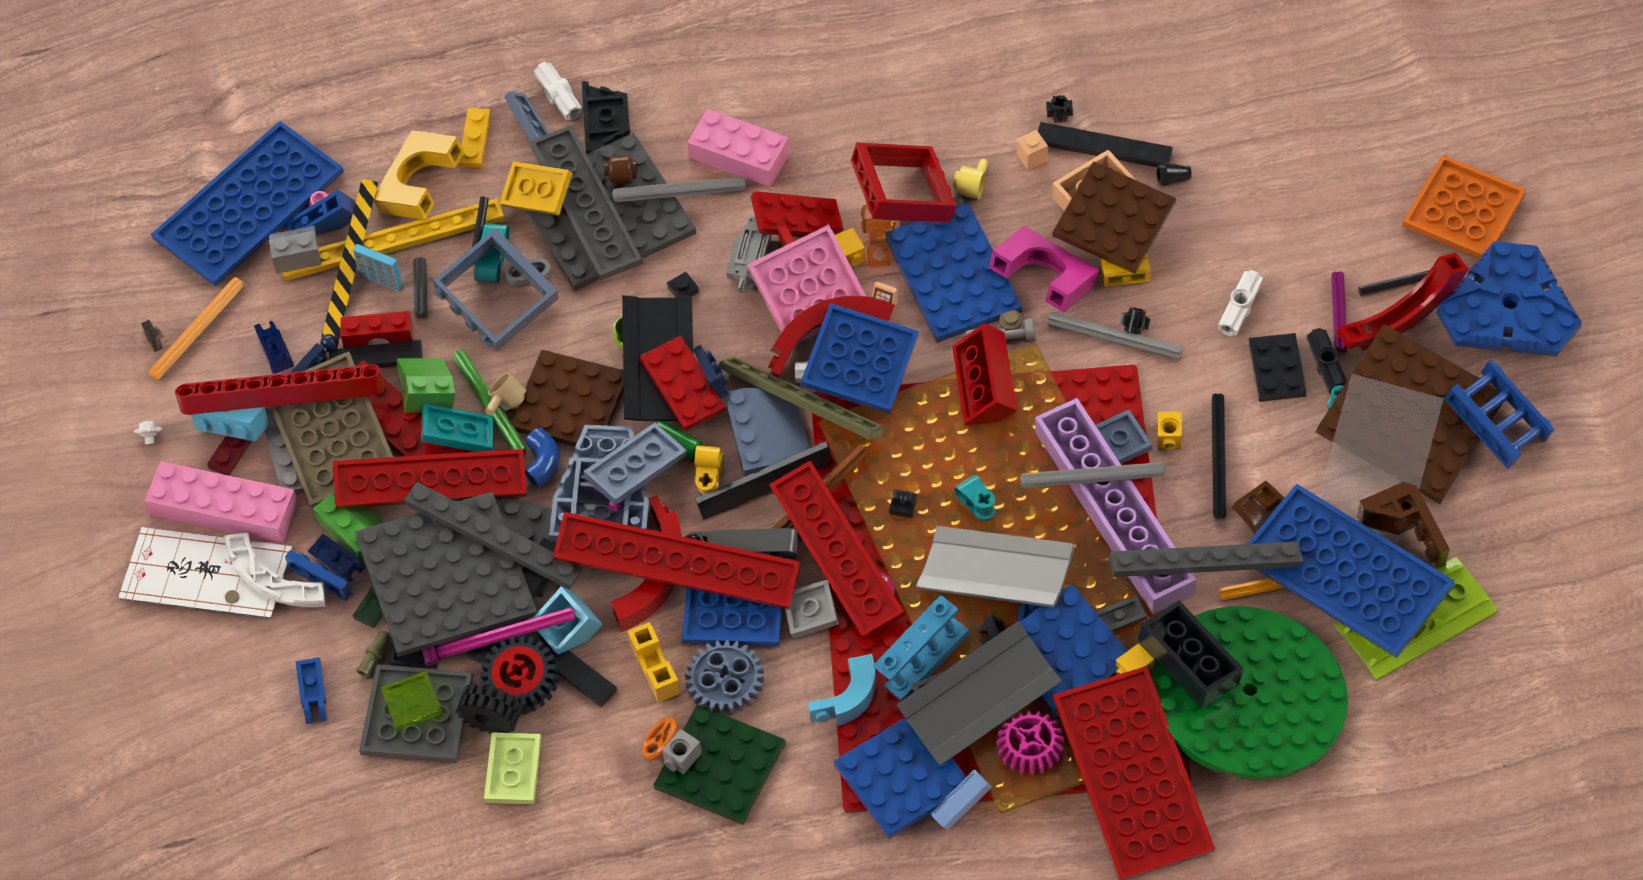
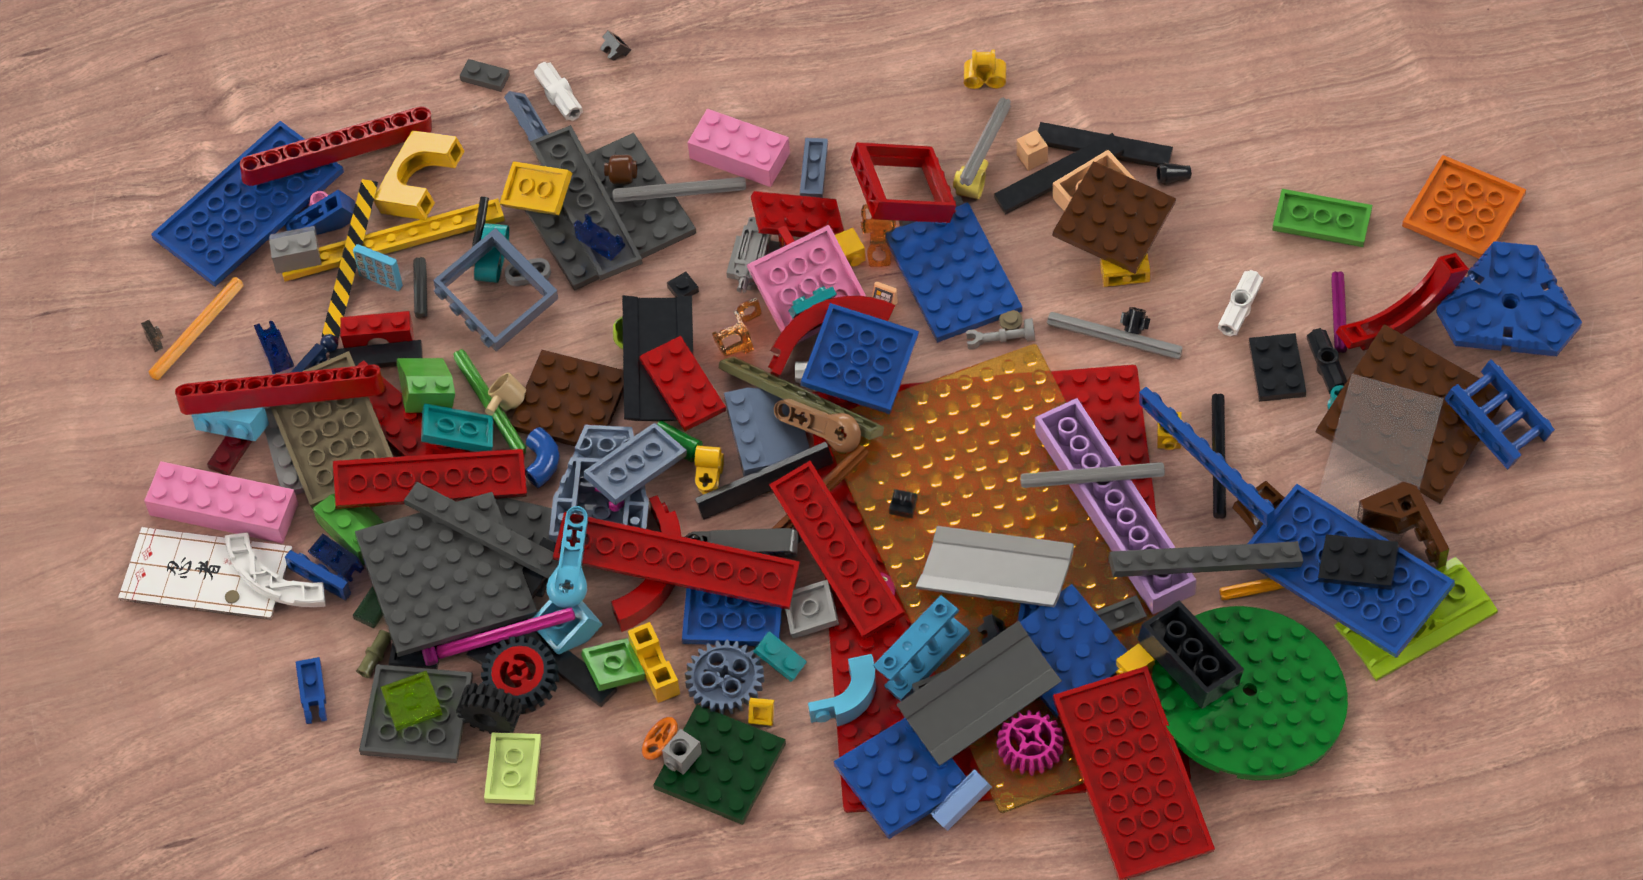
white plant [134,421,163,444] -> none
yellow plate [459,108,491,169] -> none
black wing [582,81,630,154] -> none
dark blue plate [693,345,729,399] -> none
red slope [952,323,1017,426] -> none
teal piece [954,474,996,521] -> none
dark pink arch [989,226,1099,312] -> none
black gear [1046,95,1073,123] -> none
sand blue plate [1095,410,1152,464] -> none
black bar [1358,270,1430,296] -> none
none -> red beam [240,106,432,186]
none -> dark grey plate [460,59,510,92]
none -> medium azure beam [546,506,588,608]
none -> clear blue hinge [574,213,626,261]
none -> bright green plate [581,638,645,691]
none -> tile [600,31,631,61]
none -> clear orange piece [712,298,762,356]
none -> yellow tile [748,698,775,726]
none -> teal plate [753,631,807,682]
none -> medium nougat beam [774,399,861,453]
none -> teal plate [788,286,837,319]
none -> sand blue plate [800,138,828,198]
none -> light grey axle [960,97,1011,186]
none -> yellow piece [963,49,1006,89]
none -> black tile [994,133,1124,215]
none -> blue plate [1139,387,1275,527]
none -> bright green plate [1272,189,1373,247]
none -> black plate [1318,534,1399,590]

